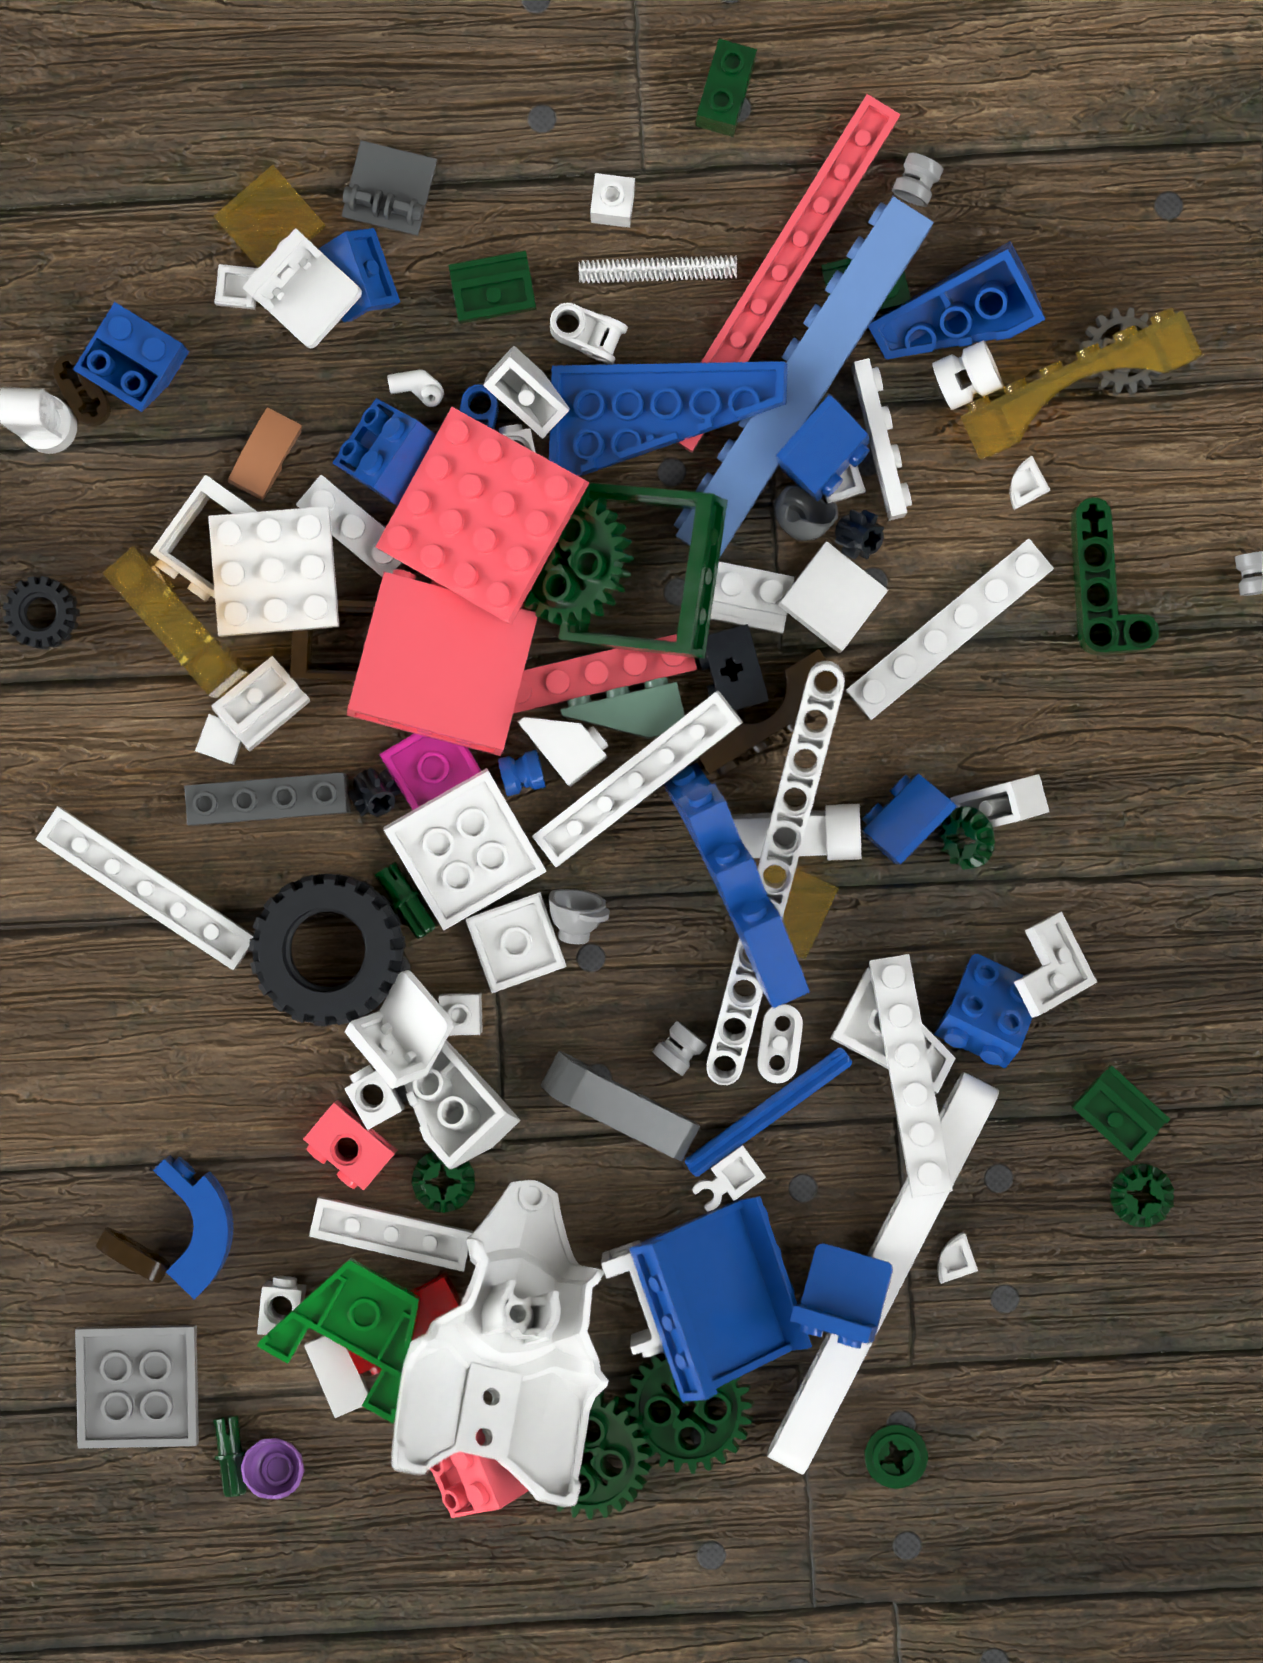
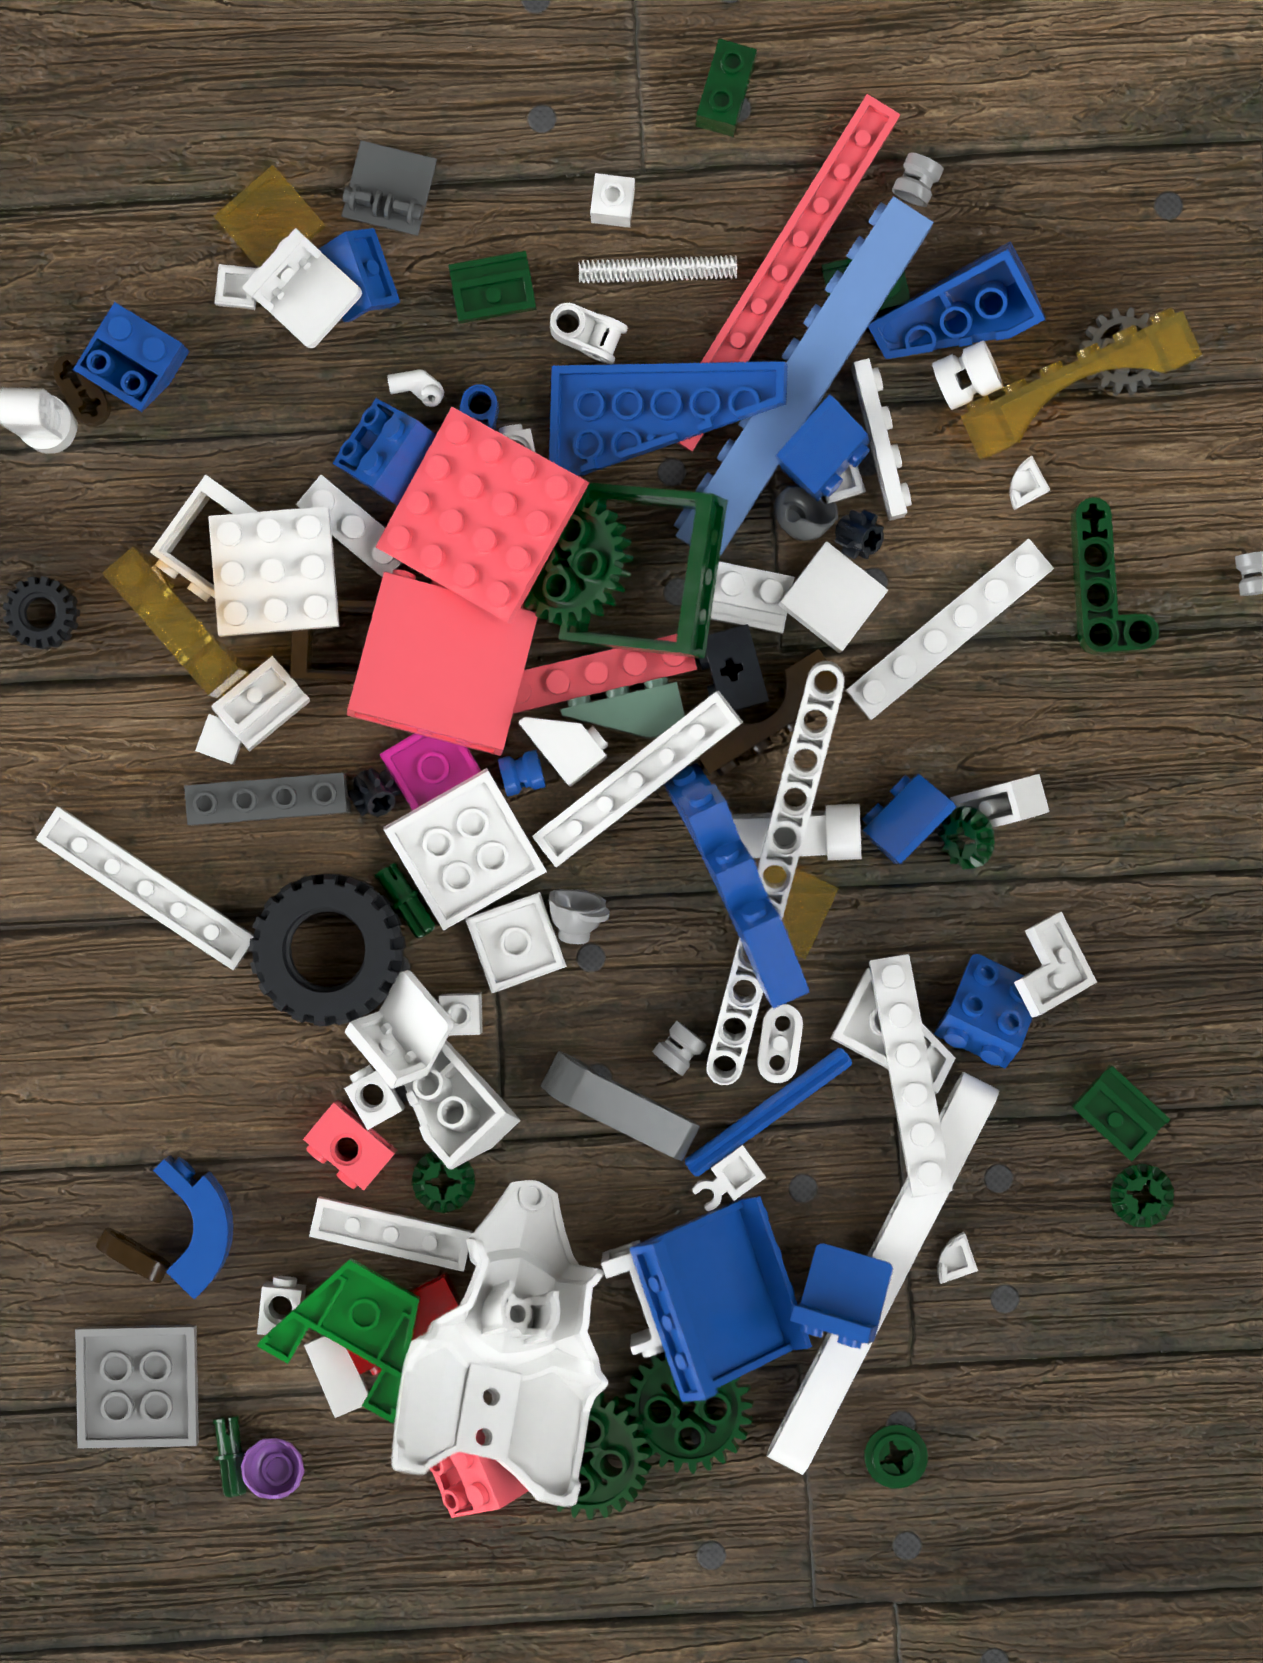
nougat slope [228,407,302,500] -> none
white slope [483,346,570,439] -> none

